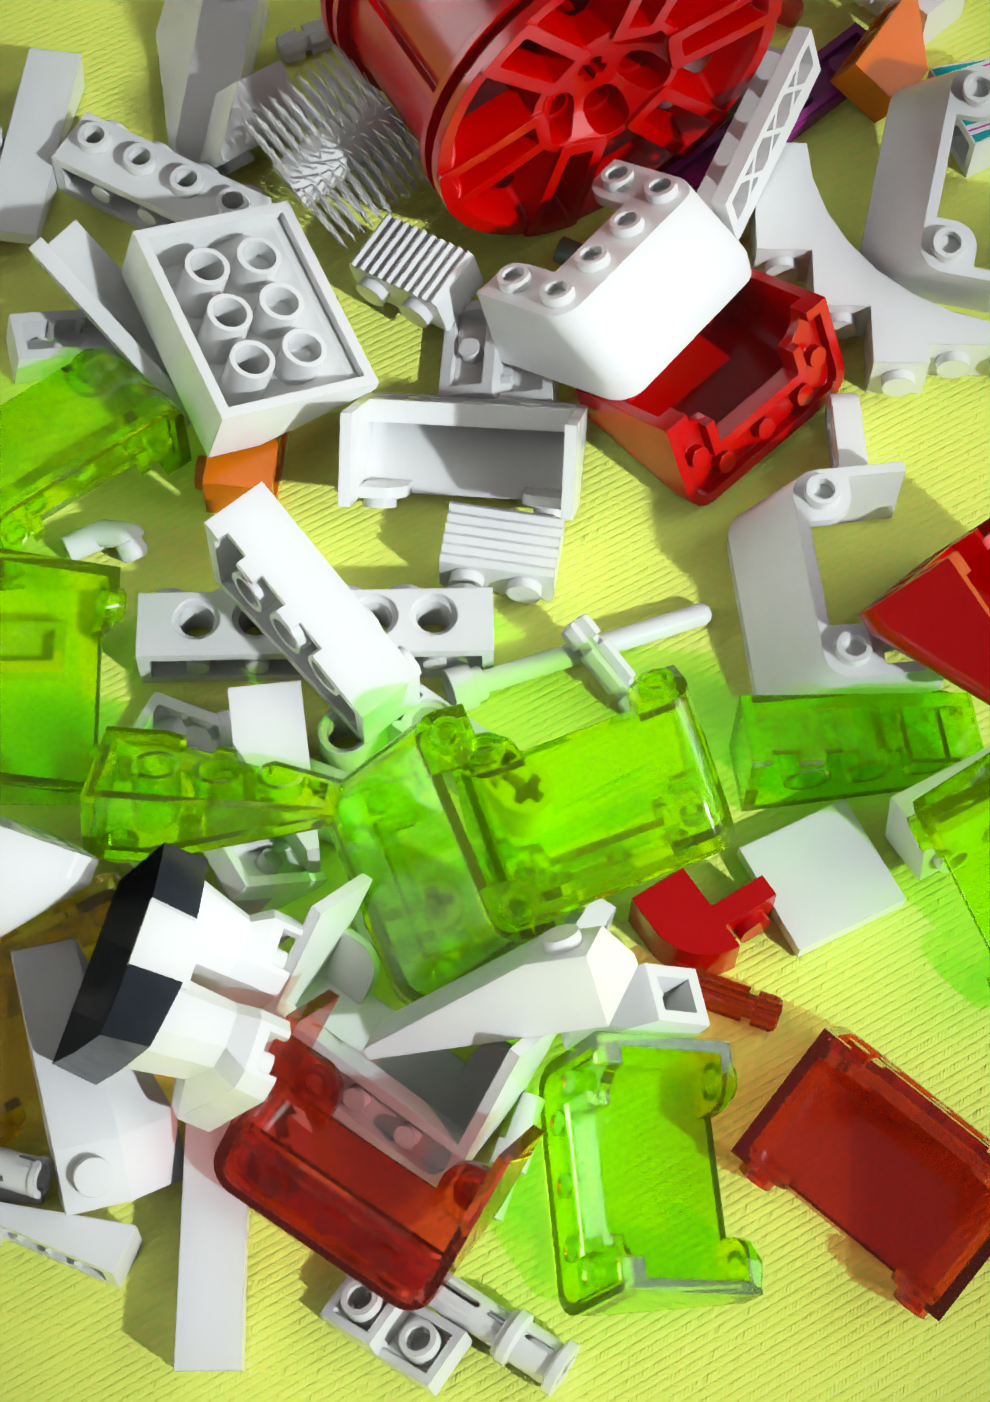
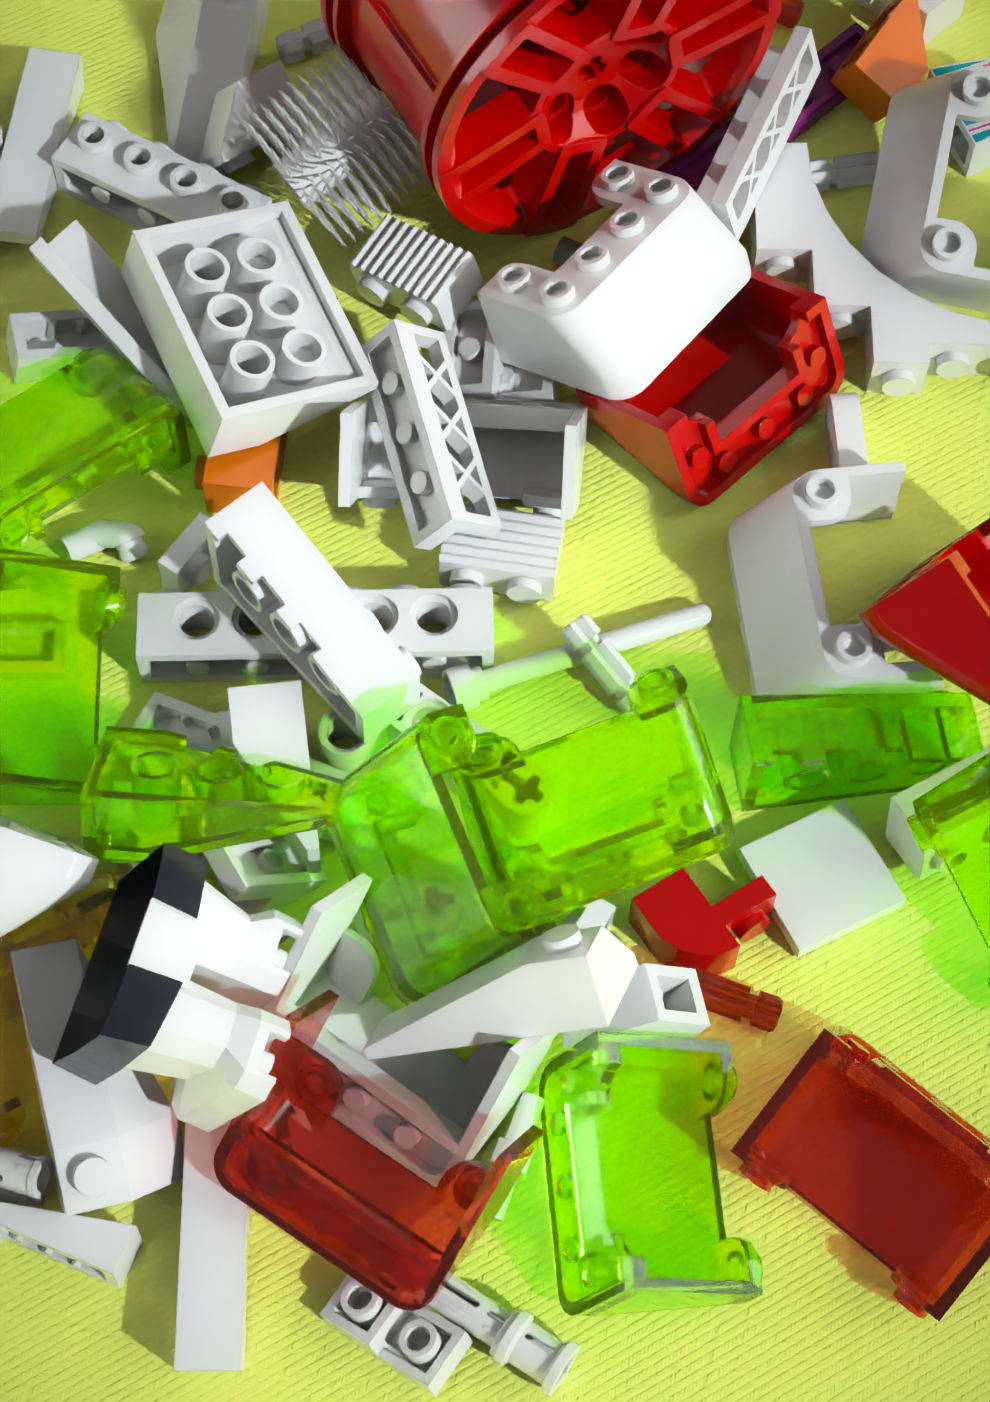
none -> white bracket [158,511,213,592]
none -> white fence [361,319,503,550]
none -> white axle [810,151,879,191]

